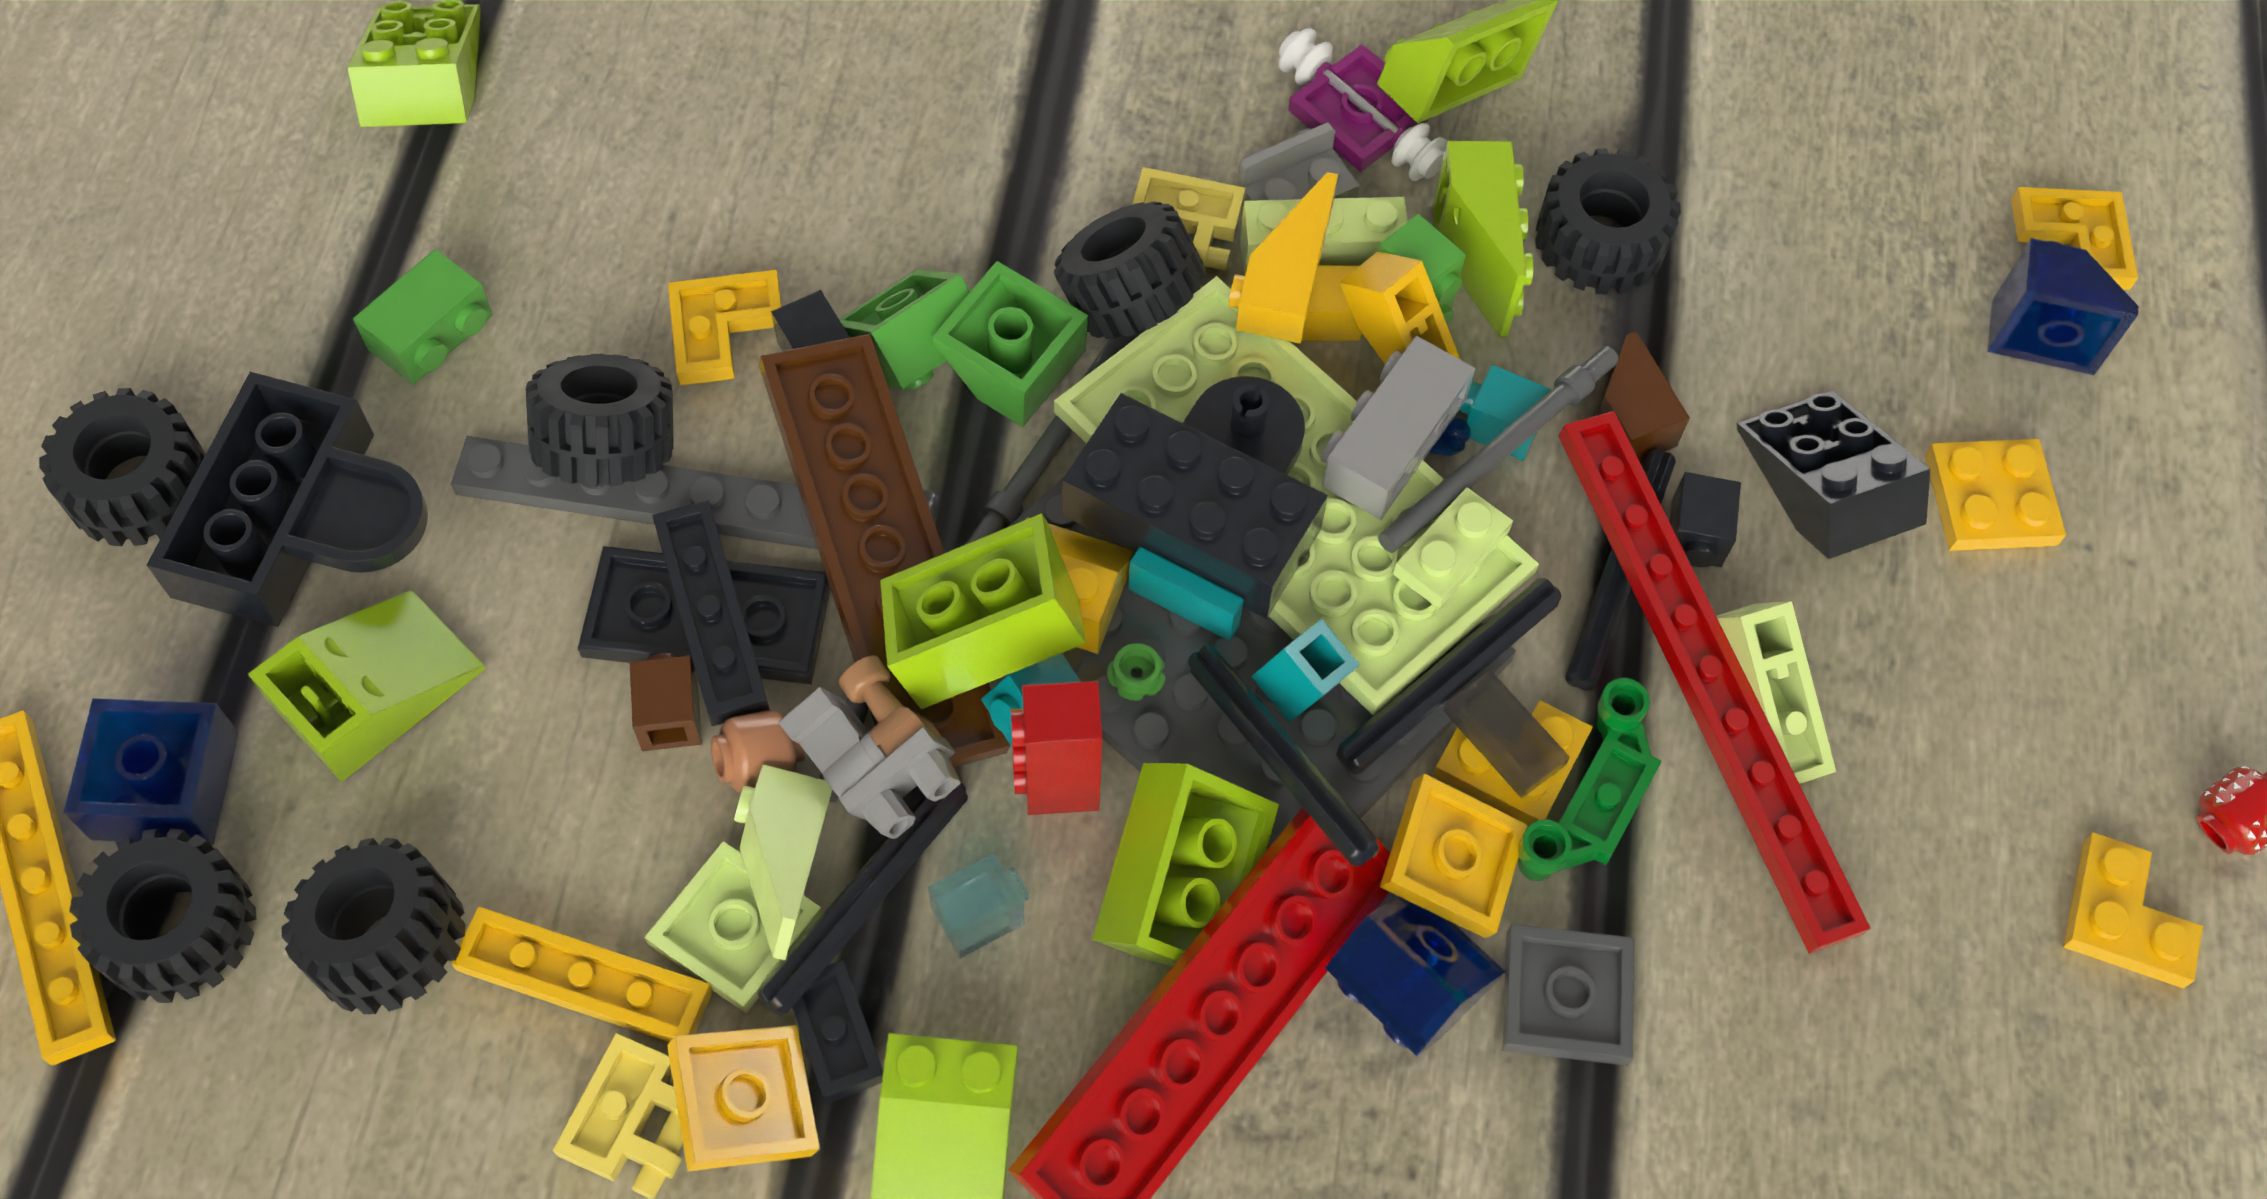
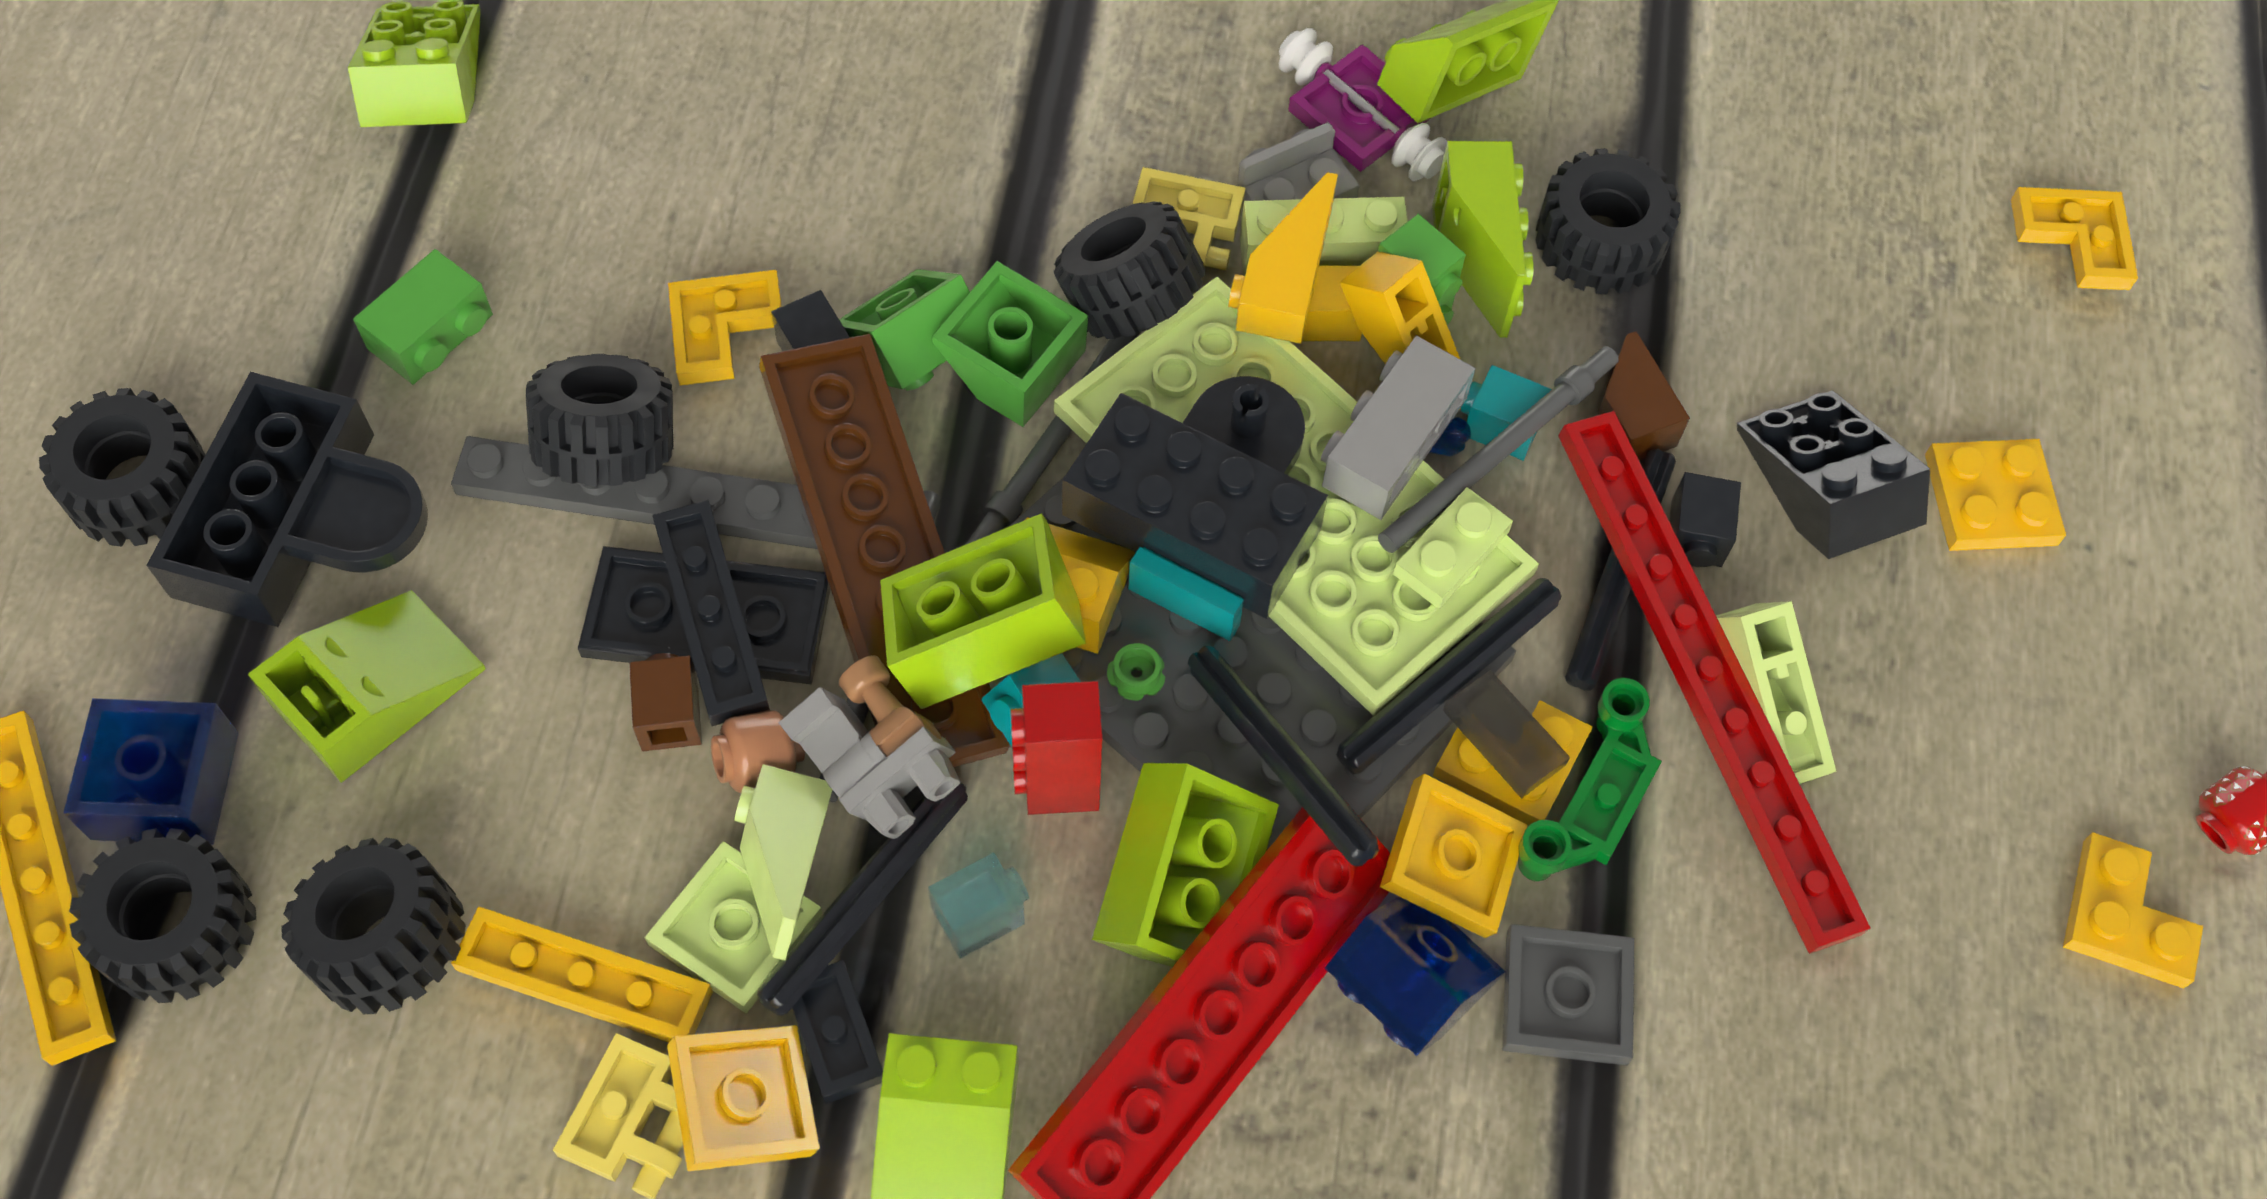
teal brick [1251,619,1360,723] -> none
clear blue slope [1987,238,2139,375] -> none

